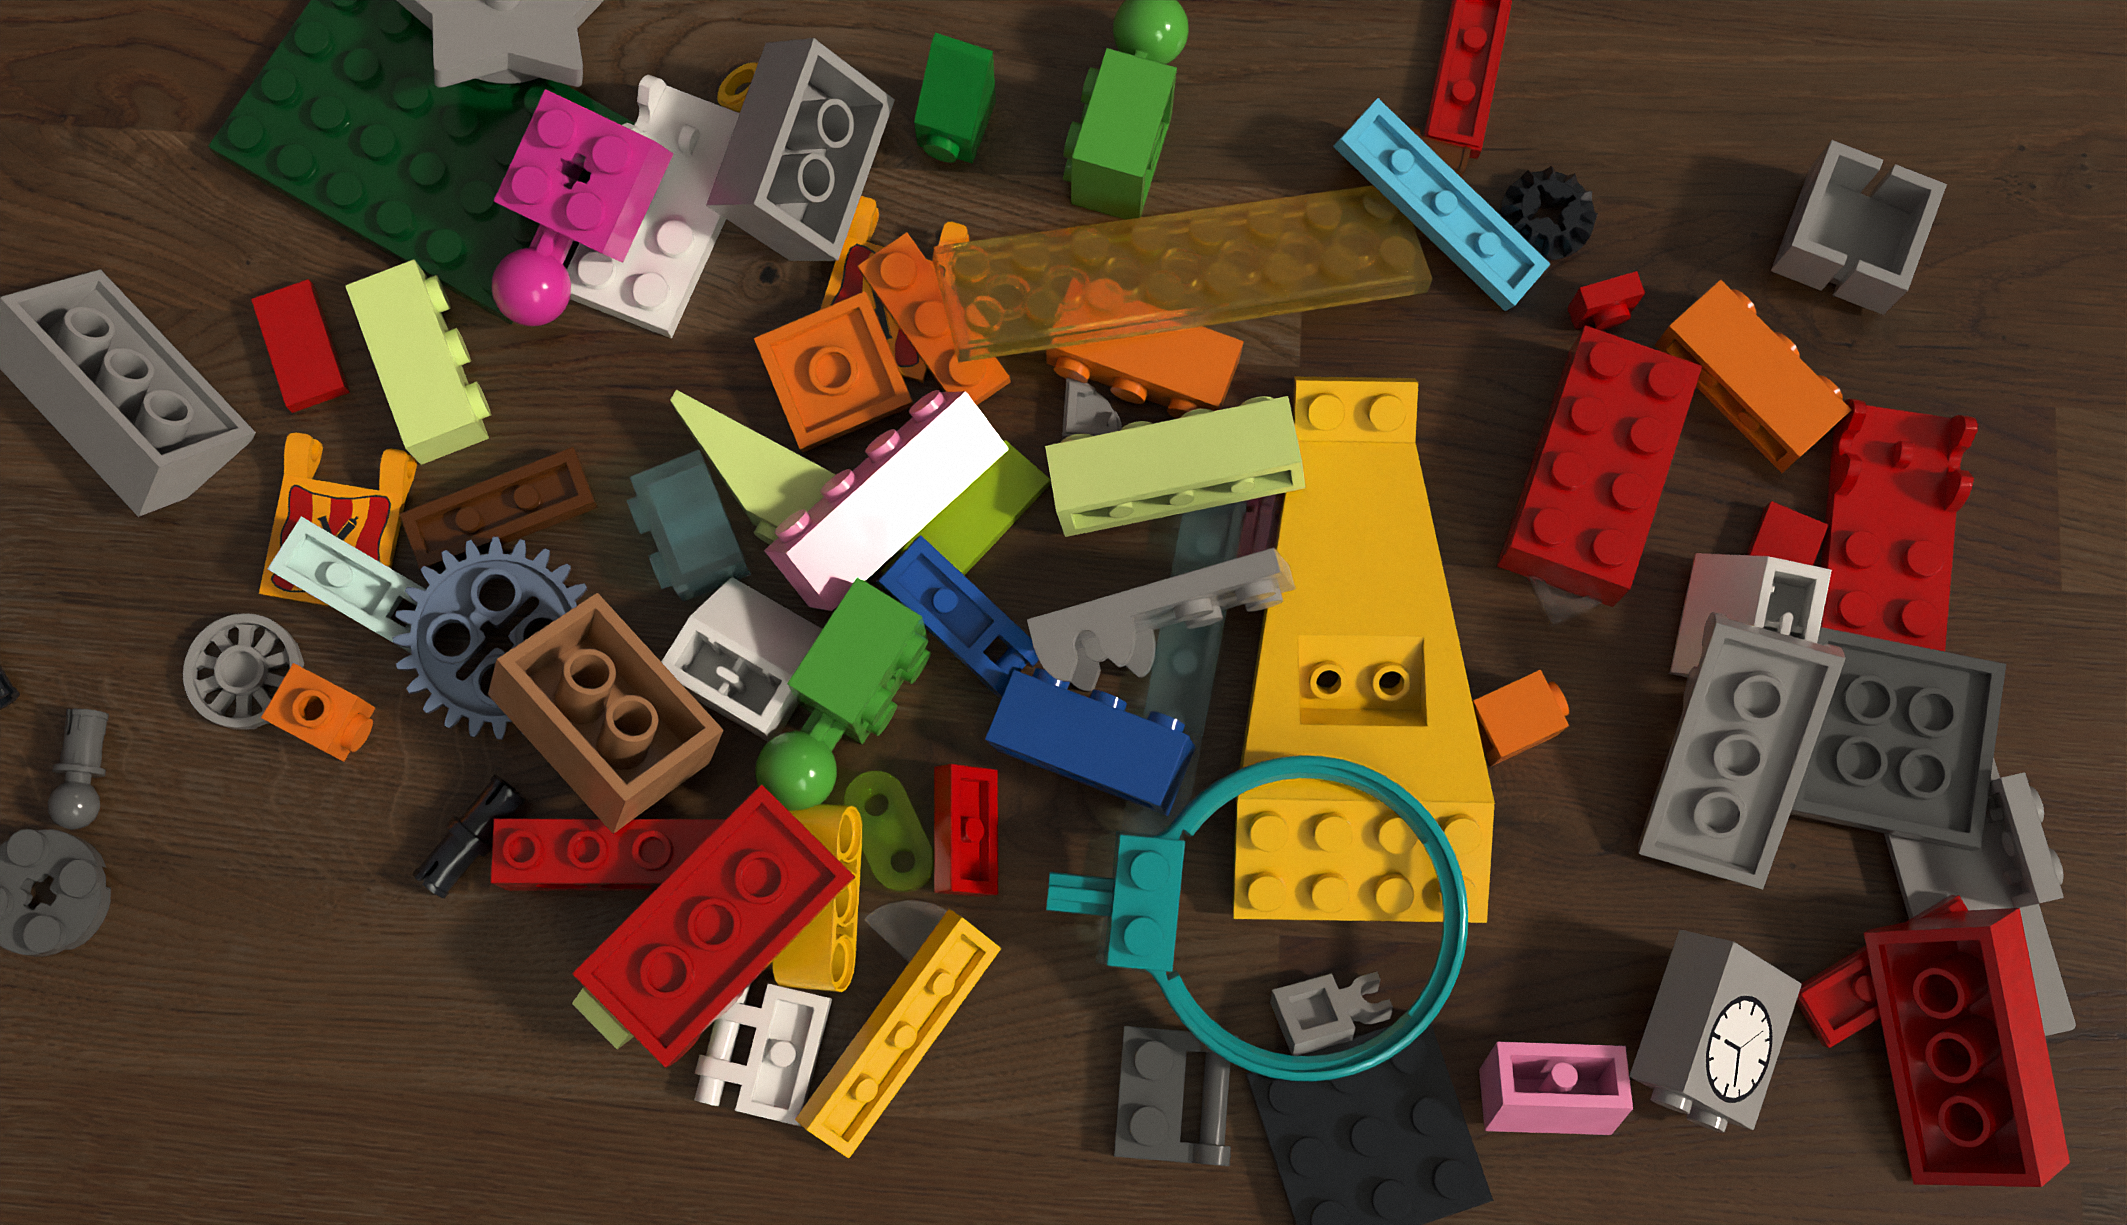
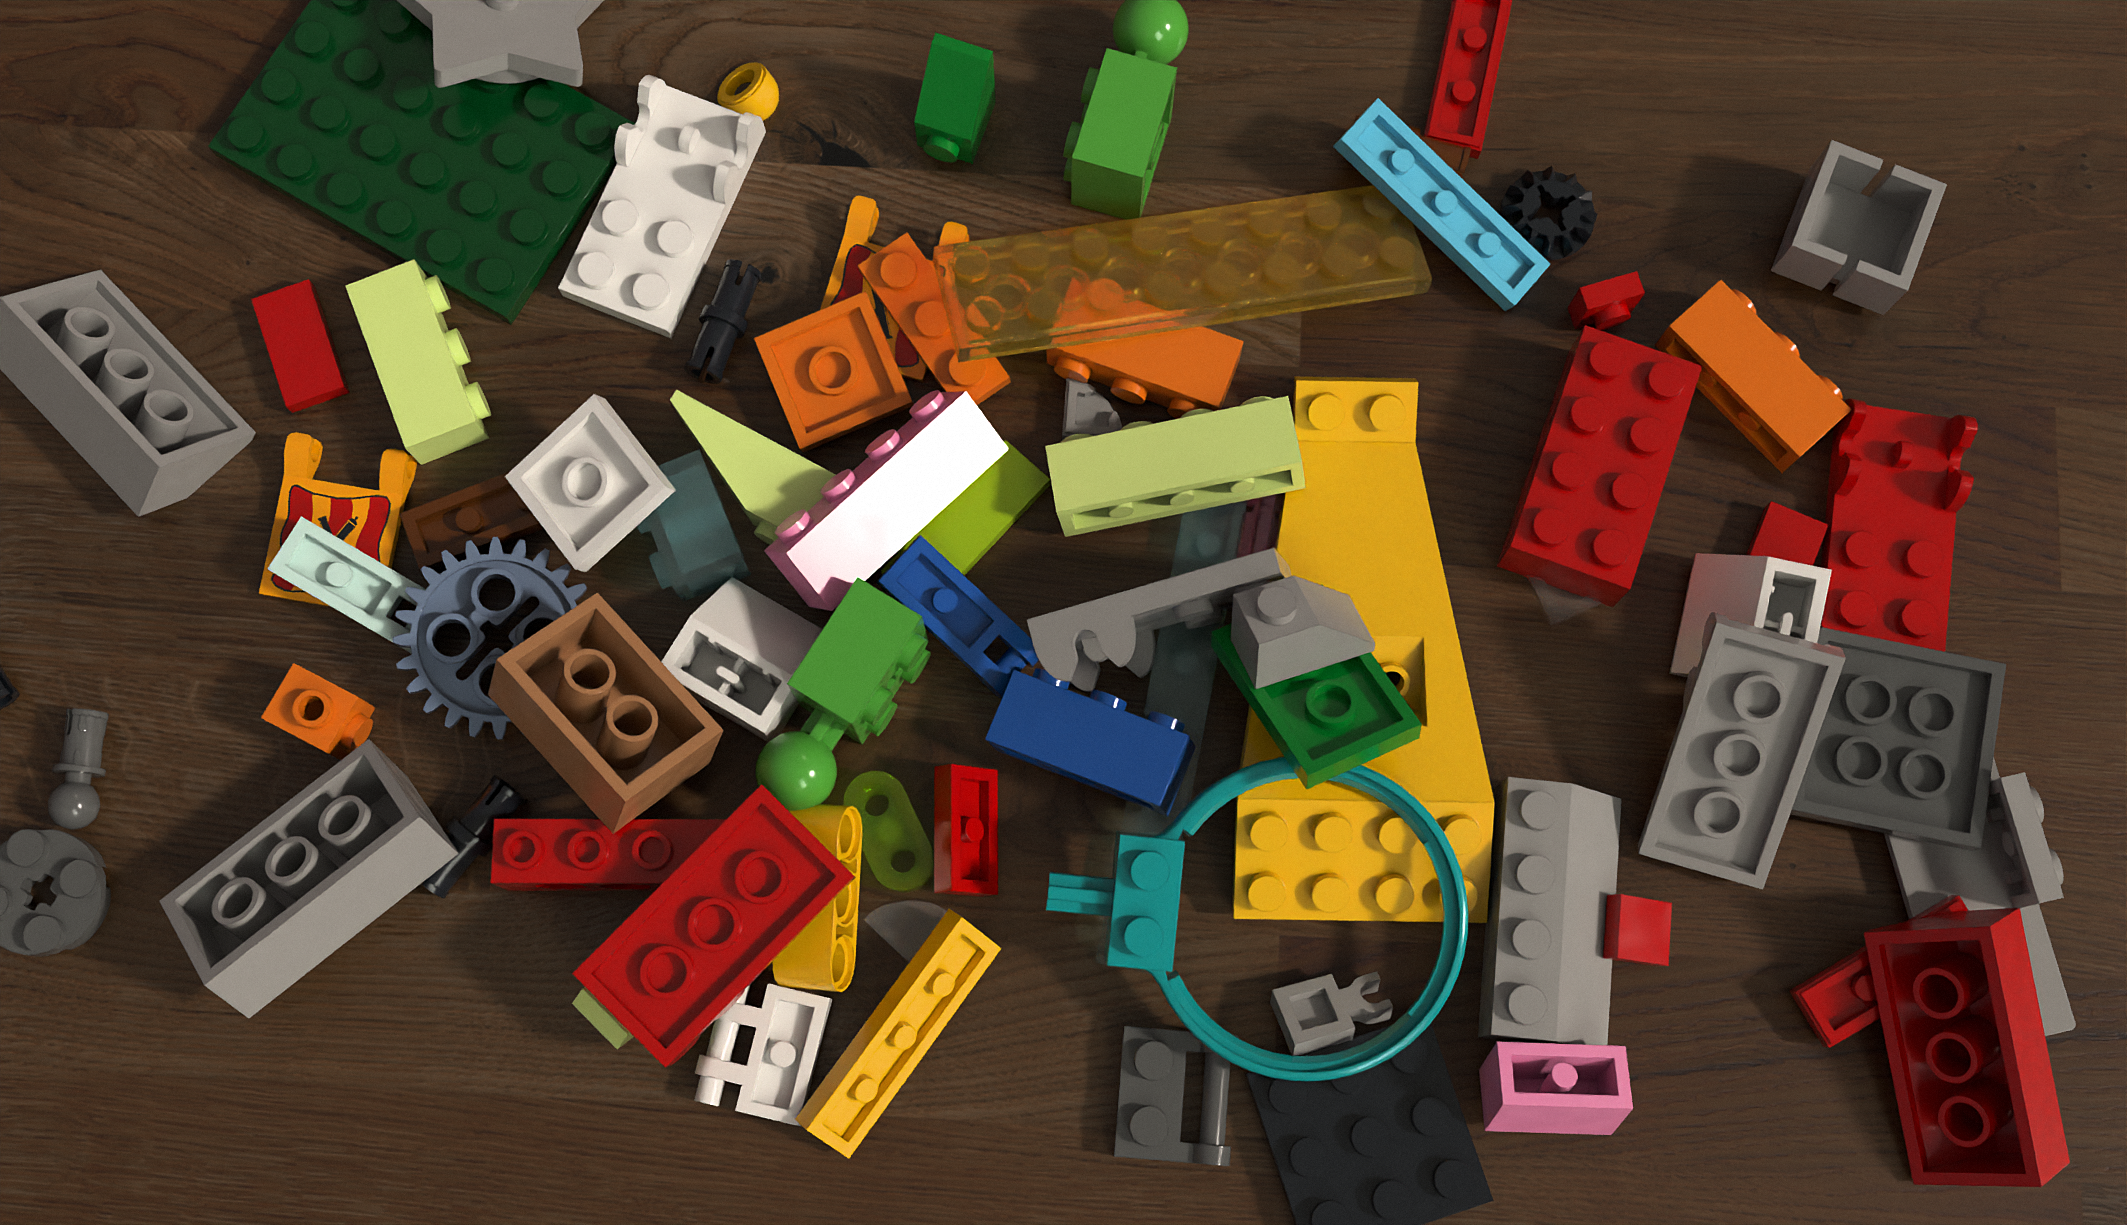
light grey wheel [183,614,304,729] -> none
dark pink brick [491,89,674,326] -> none
light grey brick [706,38,895,261] -> none
orange brick [1472,670,1569,767] -> none
light grey brick [1629,930,1802,1133] -> none
none -> light grey brick [160,739,459,1018]
none -> white plate [505,394,676,572]
none -> black pin [684,259,762,384]
none -> green plate [1211,584,1422,790]
none -> light grey slope [1231,575,1375,689]
none -> light grey slope [1478,777,1621,1045]
none -> red tile [1603,894,1672,966]

